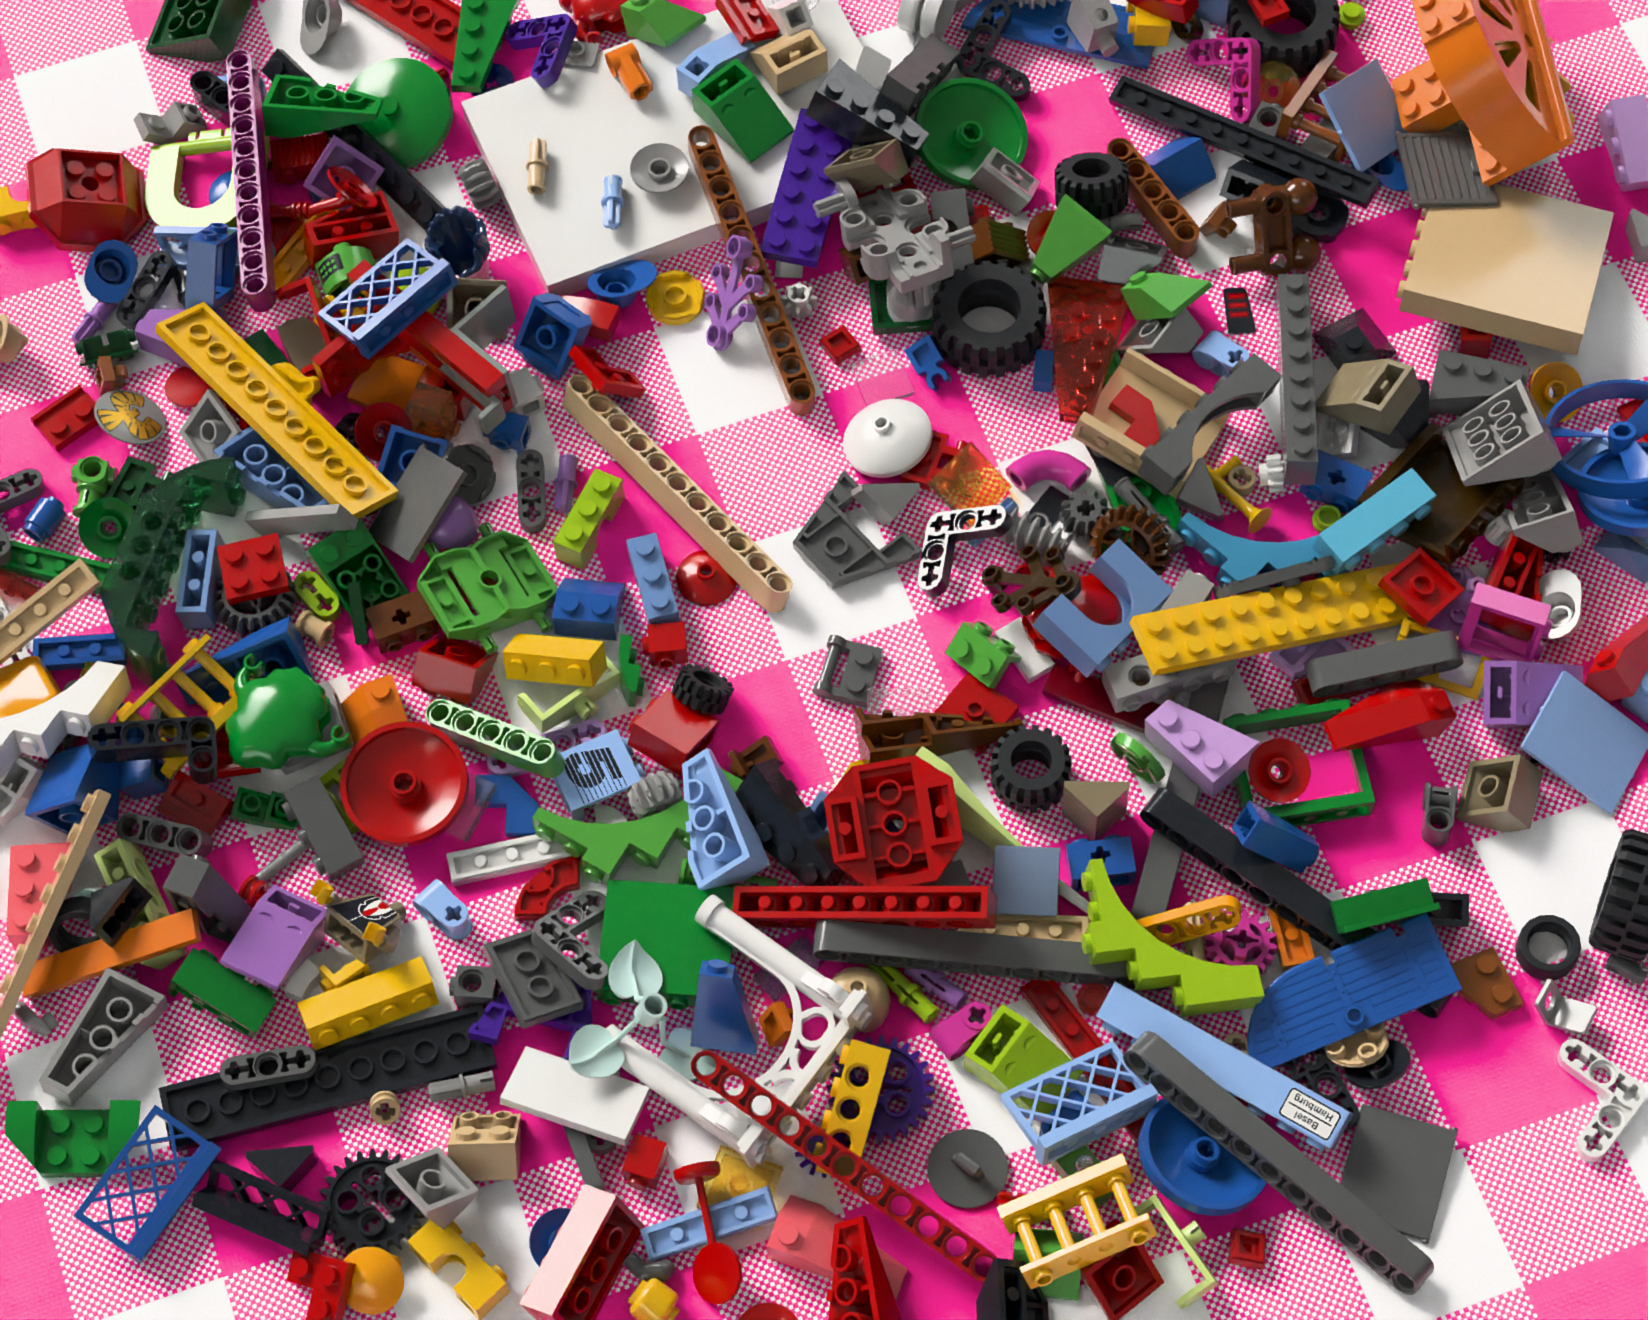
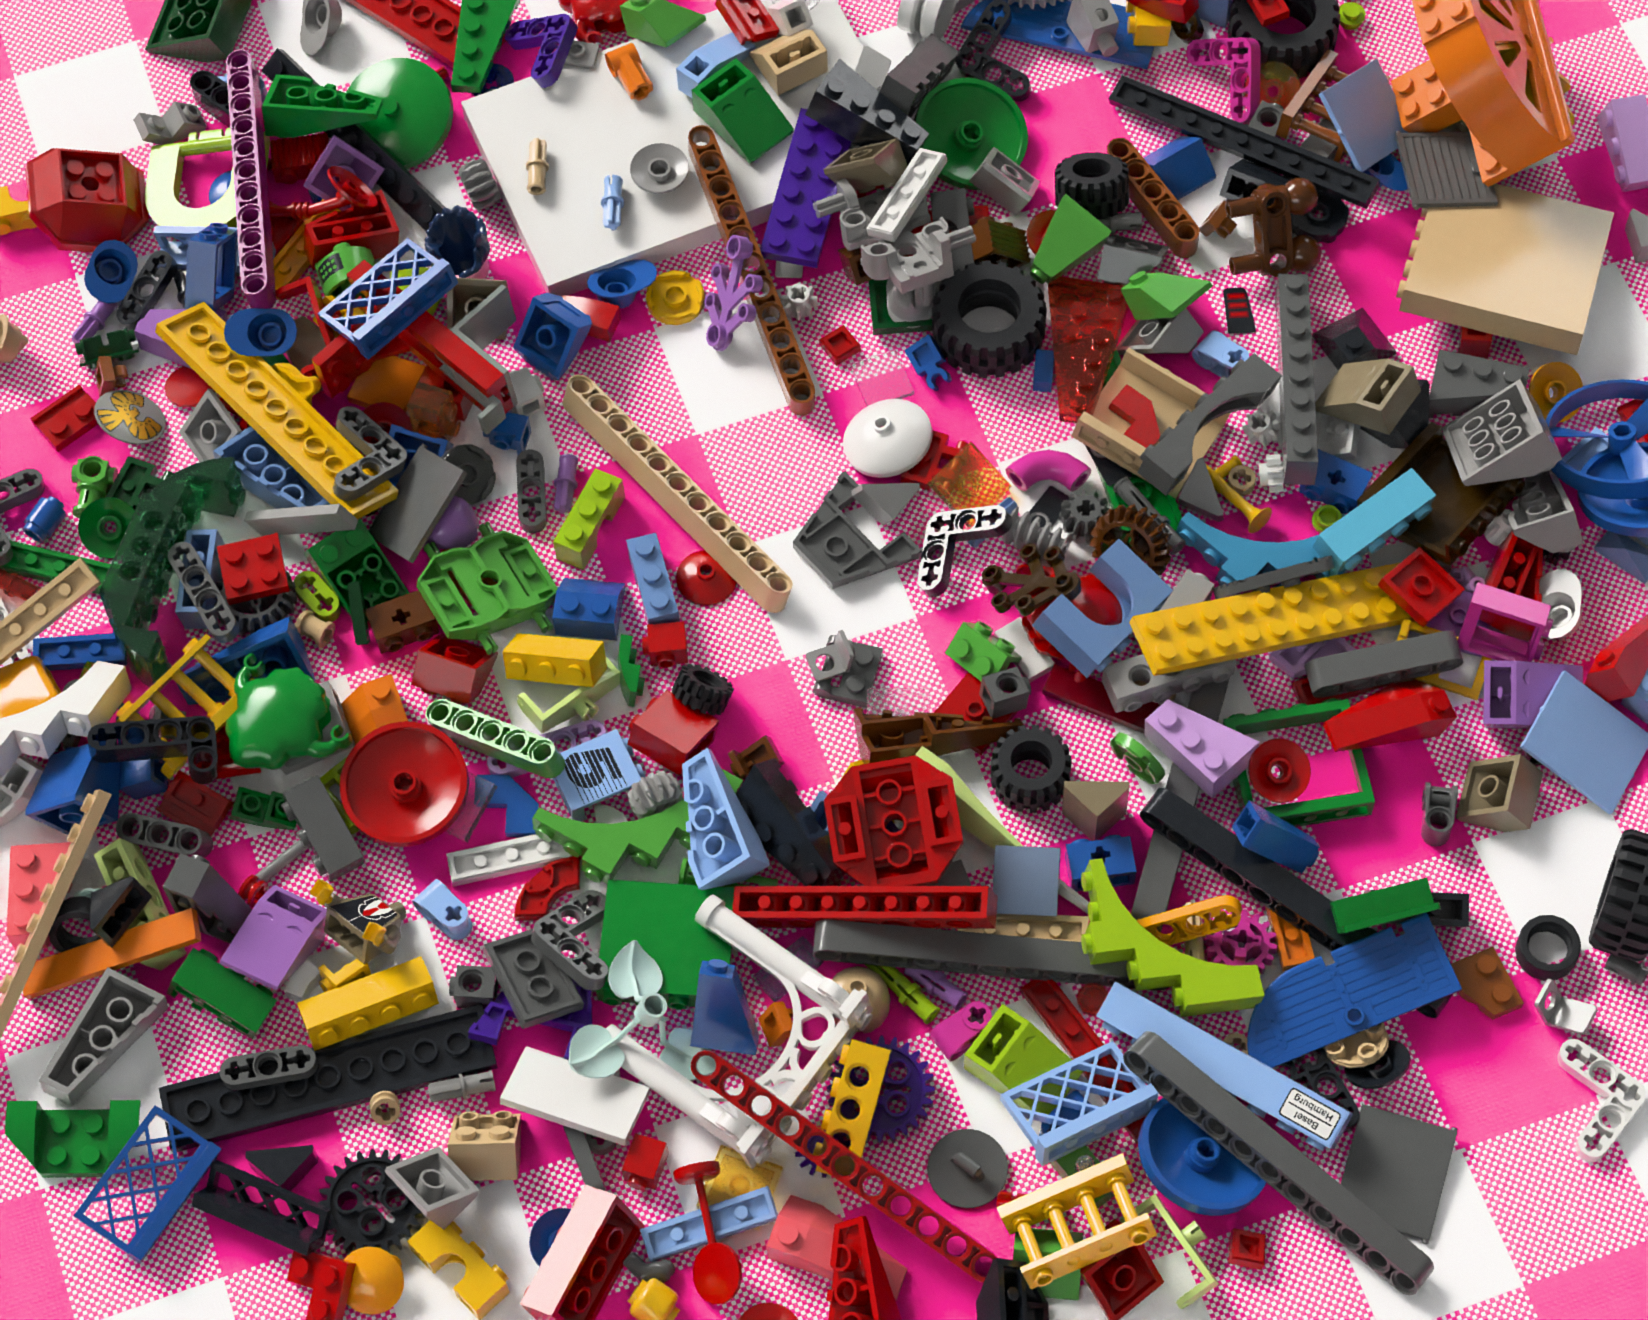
light grey arm [12,1000,59,1035] -> none
red plate [568,345,647,398] -> none
none -> dark grey beam [168,542,239,643]
none -> blue piece [224,308,297,356]
none -> dark grey beam [333,406,407,501]
none -> light grey bracket [805,629,855,682]
none -> white tile [866,148,947,242]
none -> dark grey brick [979,666,1031,719]
none -> white gear [1242,408,1281,448]

